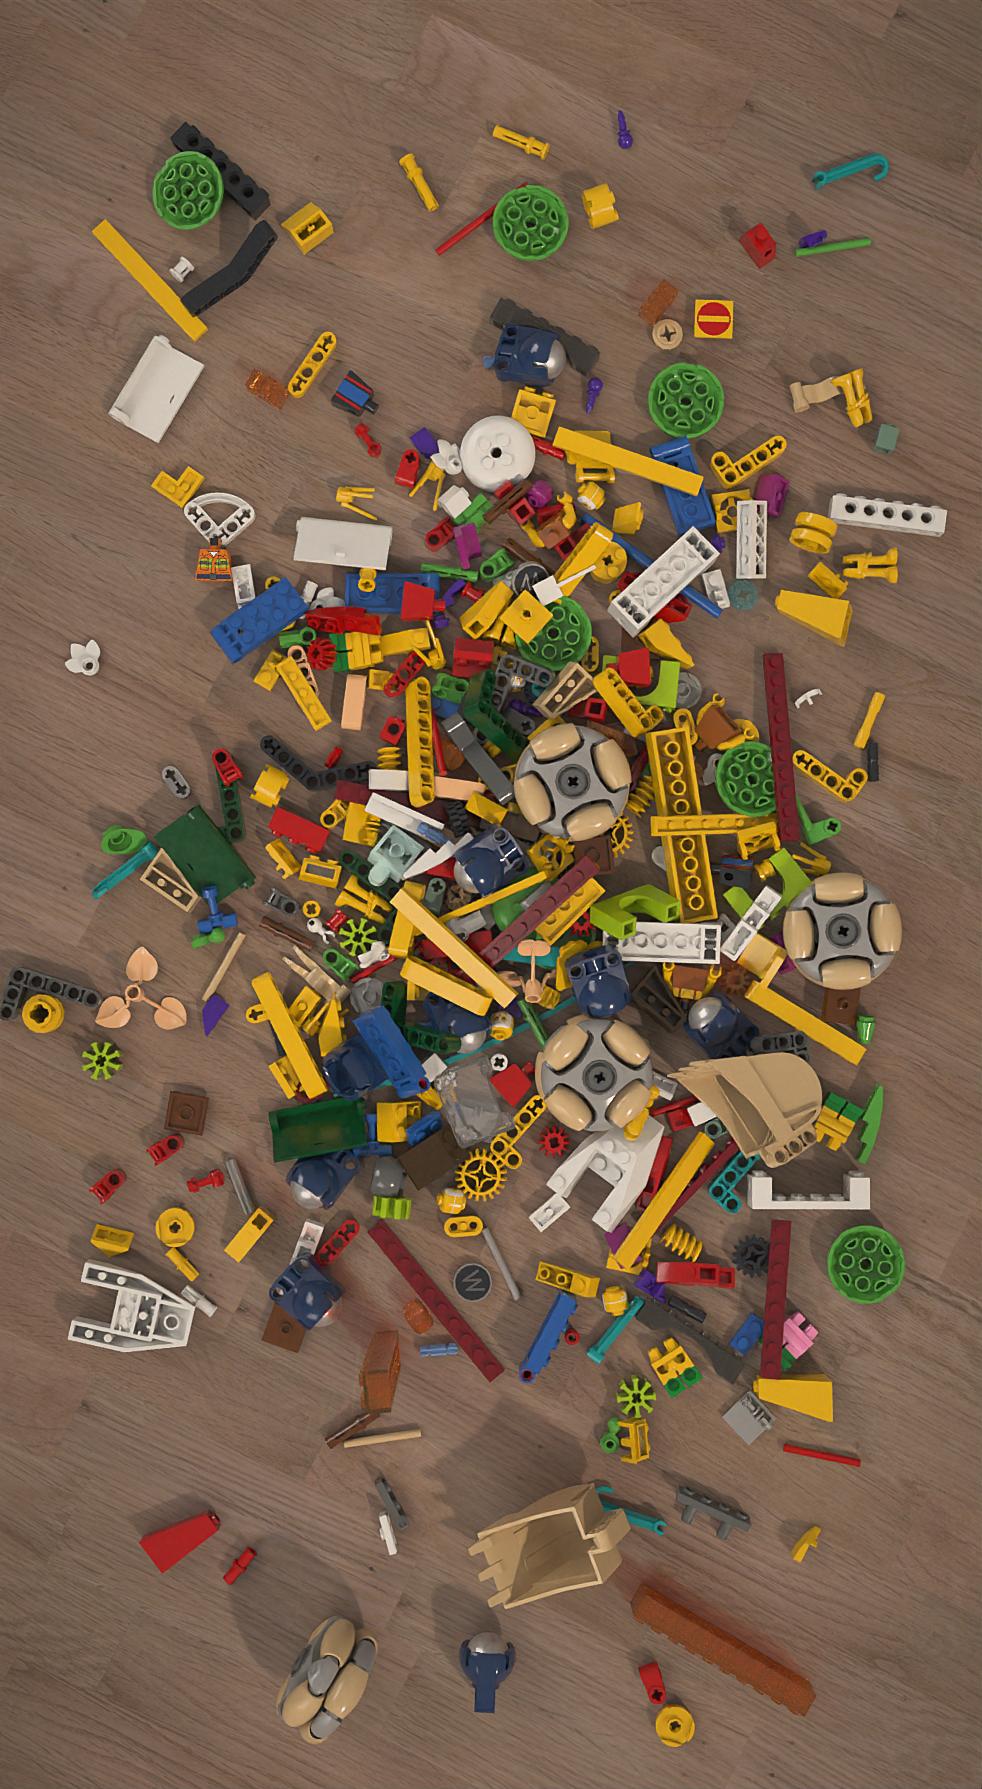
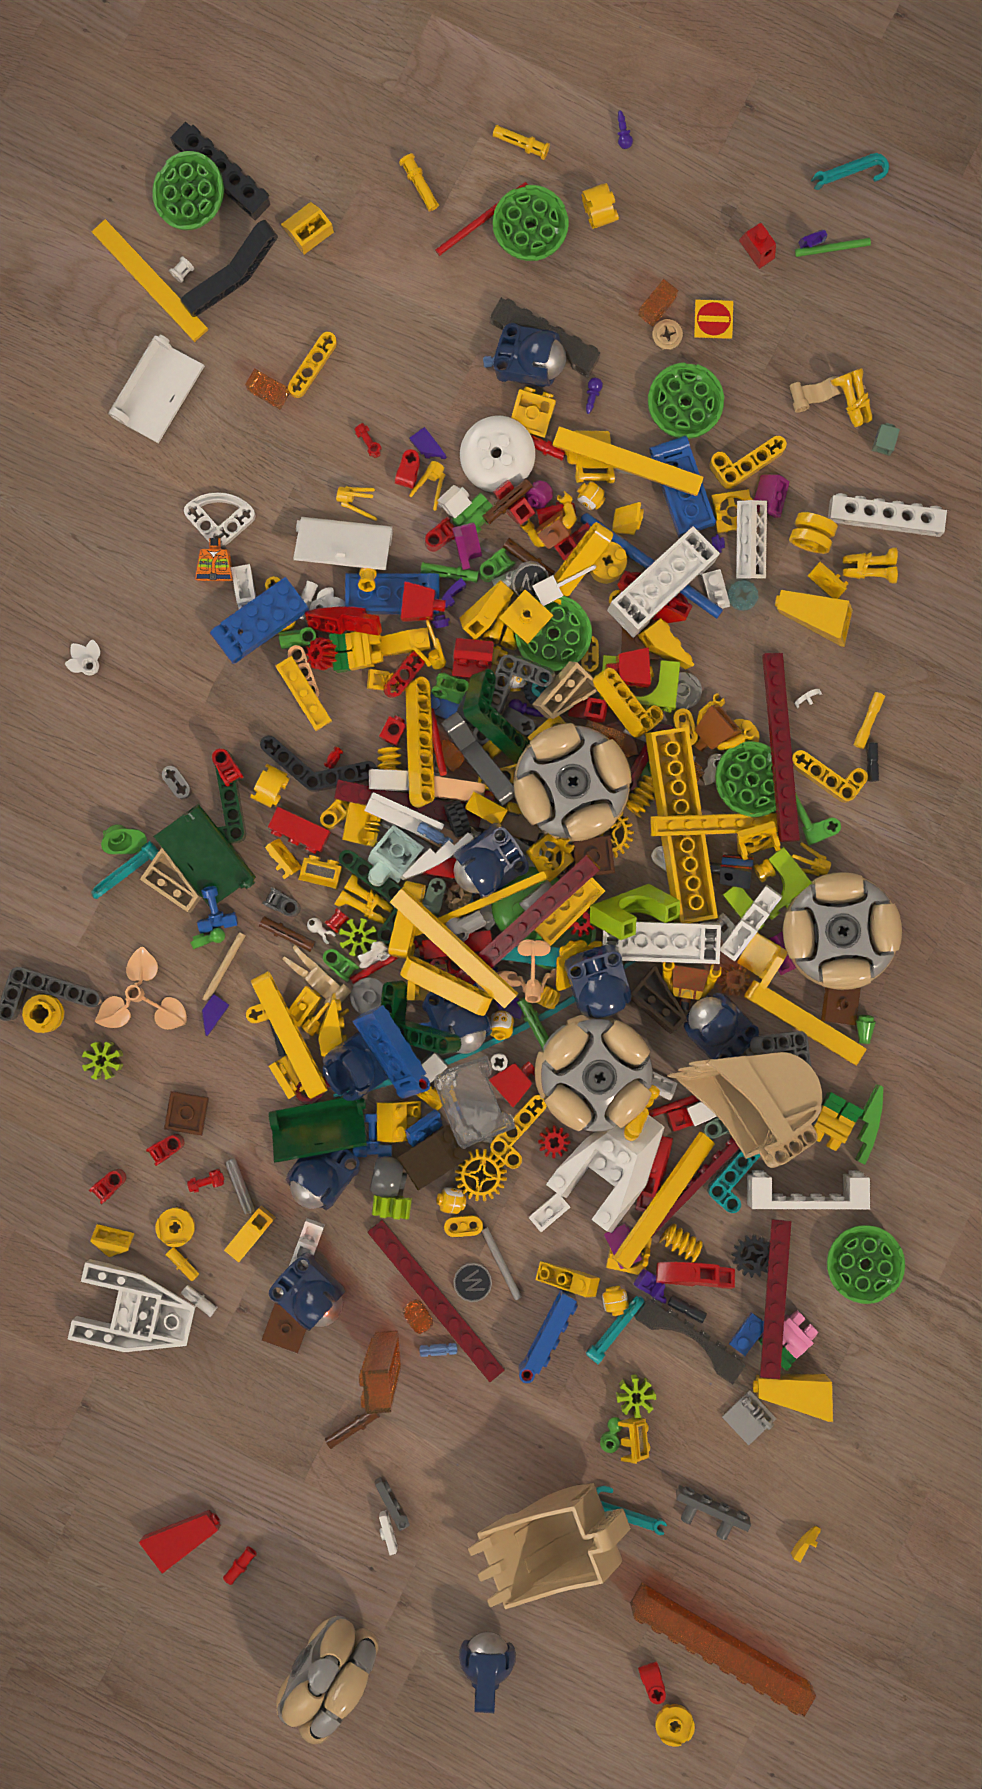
yellow plate [151,466,205,509] -> none
yellow plate [254,649,287,692] -> none
yellow bush [303,901,321,918] -> none
red beam [316,1218,360,1266] -> none
torso [331,370,379,417] -> none
light nougat beam [341,674,367,731] -> none
tan bar [344,1429,422,1448] -> none
white plate [431,439,462,475] -> none
red bush [461,581,485,603] -> none
red pin [564,1328,580,1345] -> none
yellow hips [648,1337,703,1399] -> none
red bar [783,1444,861,1467] -> none

